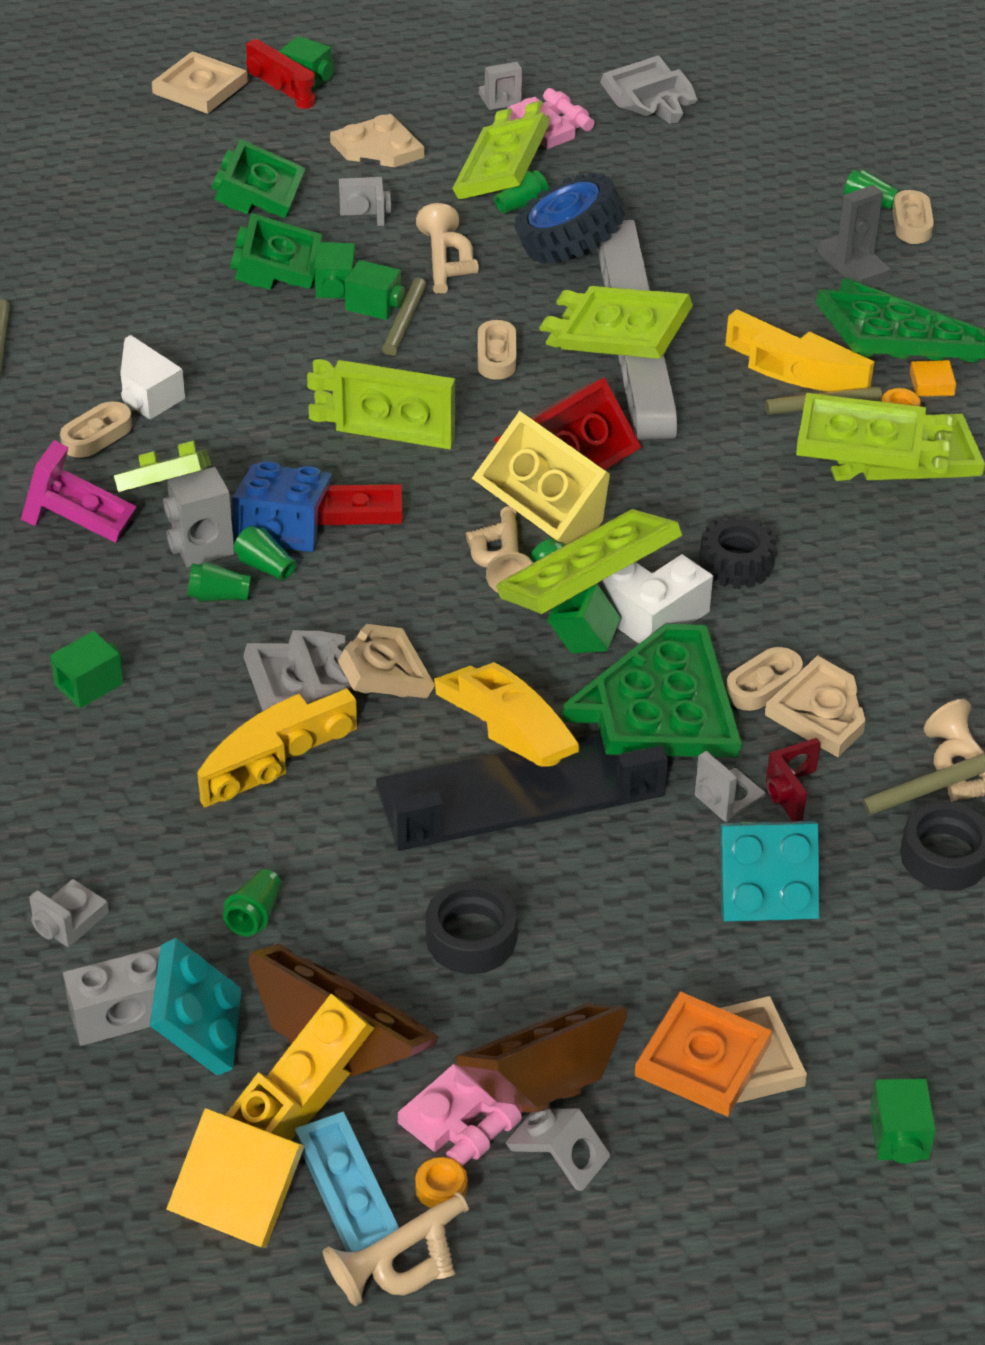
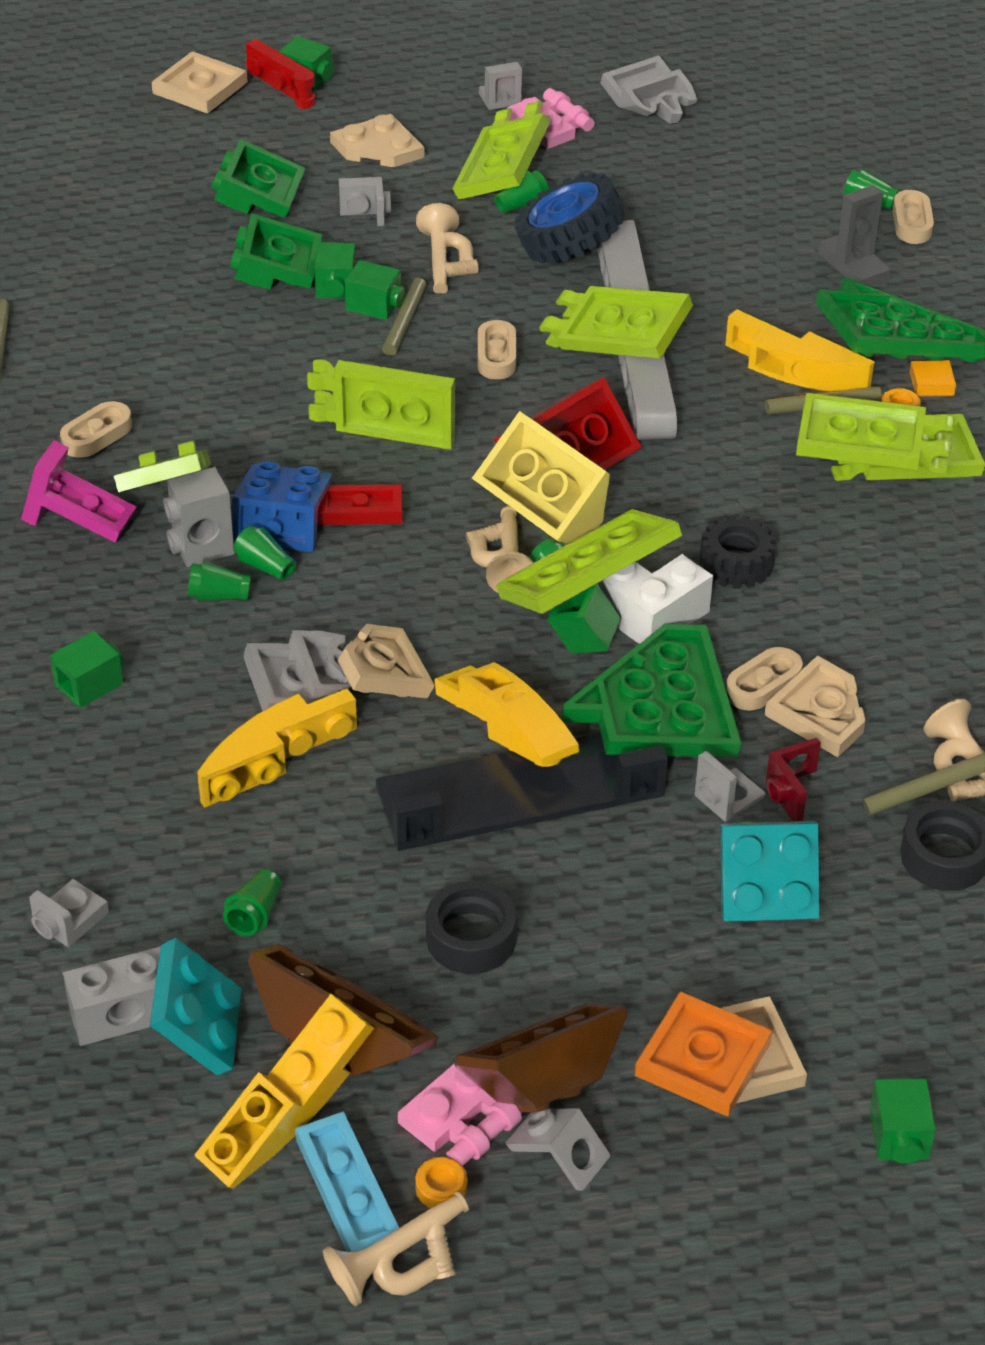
white slope [120,335,185,420] -> none
yellow tile [166,1108,304,1248] -> none

